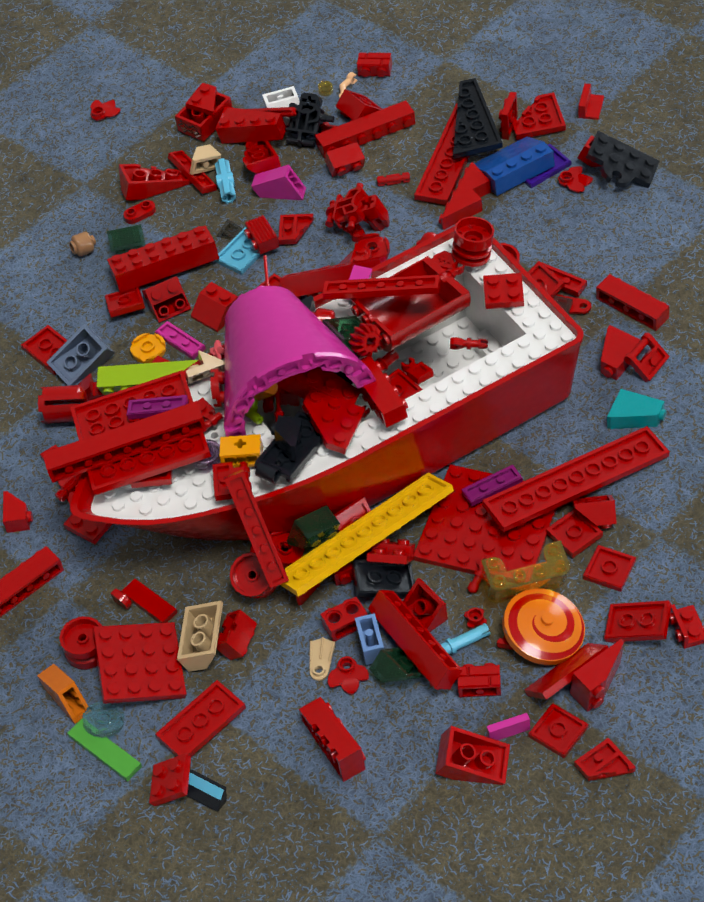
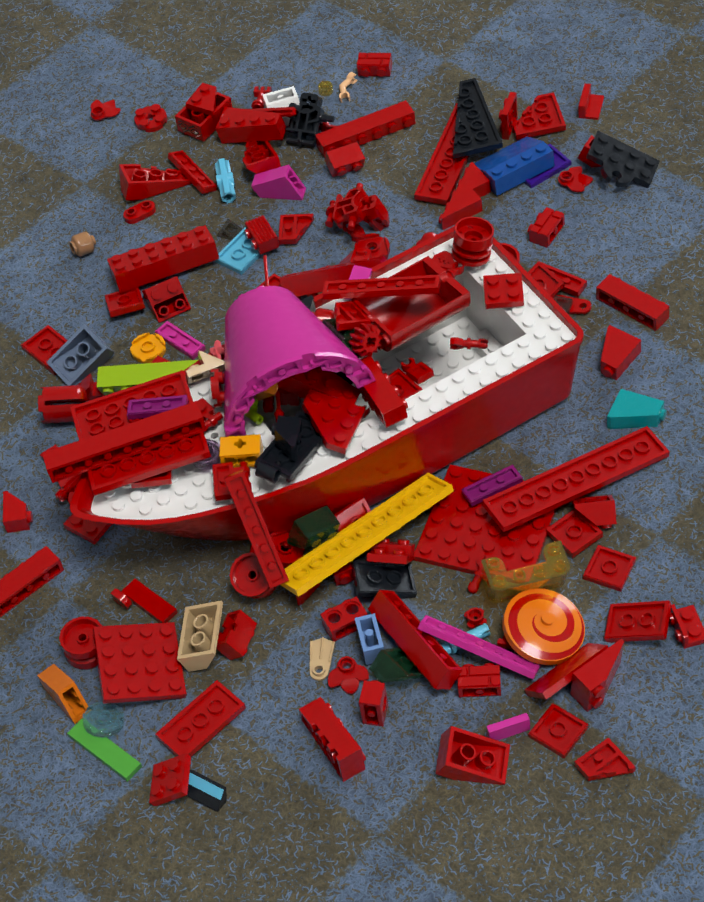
clear green slope [107,224,146,254] -> none
tan slope [190,144,221,175] -> none
red slope [191,282,238,333] -> none
red slope [335,89,382,121] -> none
red axle [376,350,399,372] -> none
red axle [377,172,410,186] -> none
red slope [403,578,448,632] -> none
red plate [624,333,670,382] -> none
none -> red plate [134,104,168,132]
none -> red hinge [251,86,272,109]
none -> red wing [334,301,372,331]
none -> red brick [359,680,388,727]
none -> dark pink tile [418,615,541,679]
none -> red brick [528,207,565,248]

